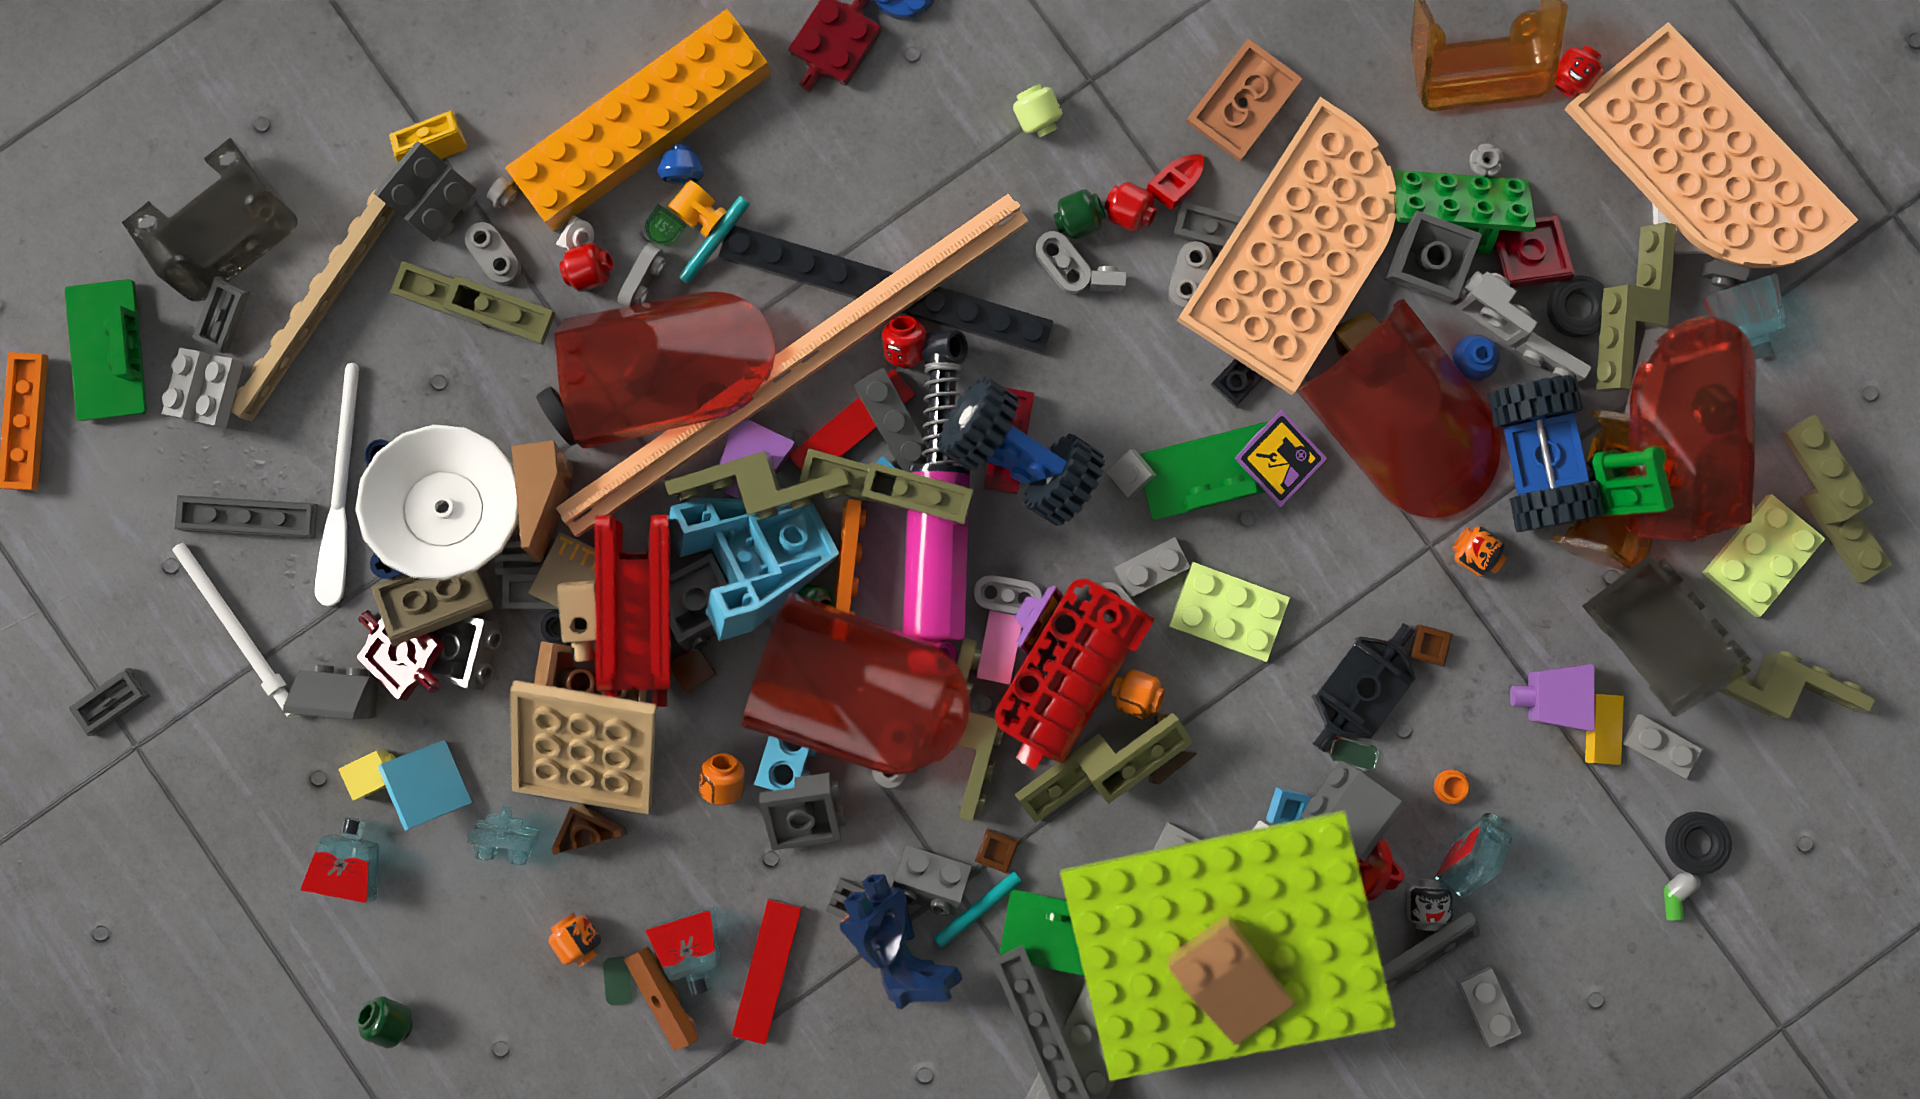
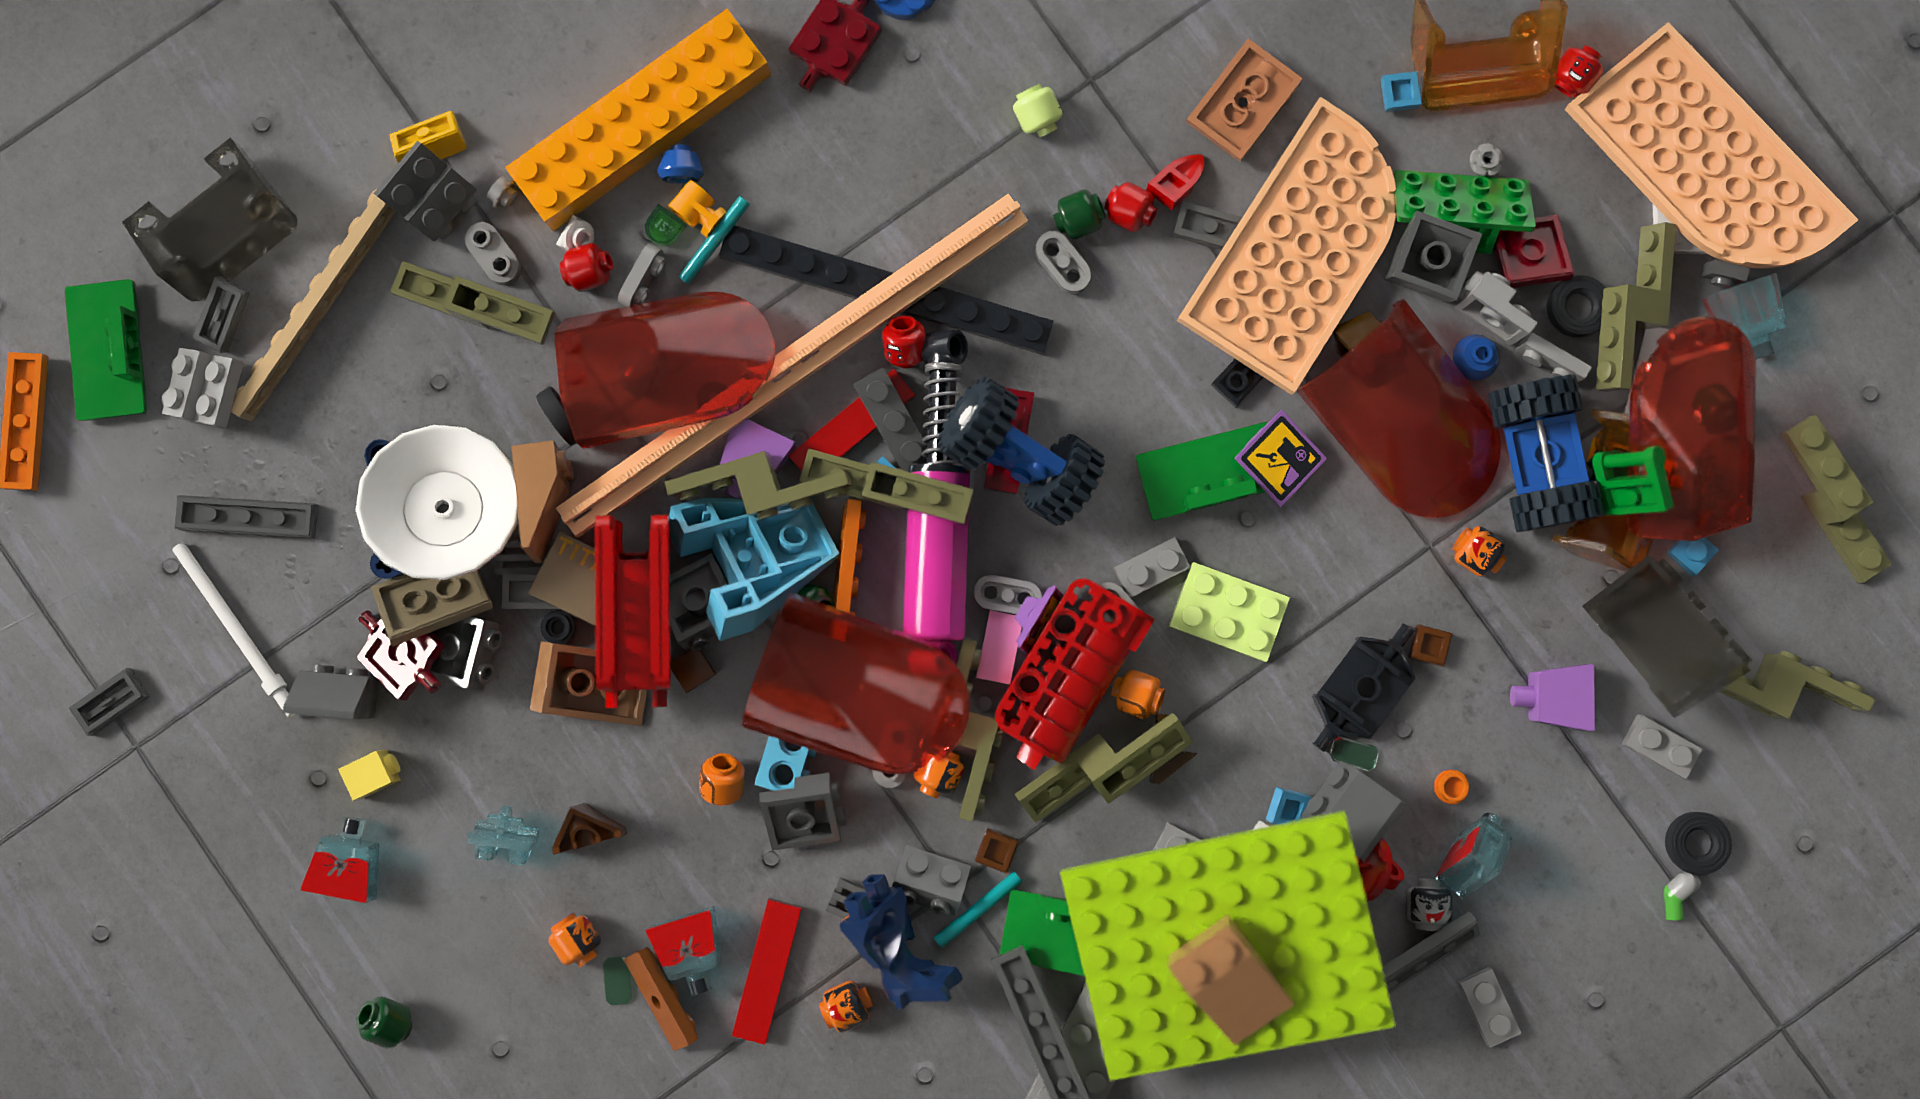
white piece [314,363,359,606] -> none
medium azure tile [378,739,472,831] -> none
tan plate [510,681,656,815] -> none
tan torso [557,580,596,661] -> none
light grey plate [1089,266,1126,293] -> none
light grey plate [1107,449,1156,498] -> none
light grey plate [1168,241,1212,309] -> none
yellow slope [1585,694,1624,765] -> none
yellowish green plate [1702,494,1825,617] -> none
none -> head [819,980,874,1033]
none -> orange head [914,745,964,799]
none -> dark azure plate [1380,71,1422,112]
none -> dark azure plate [1666,527,1719,576]

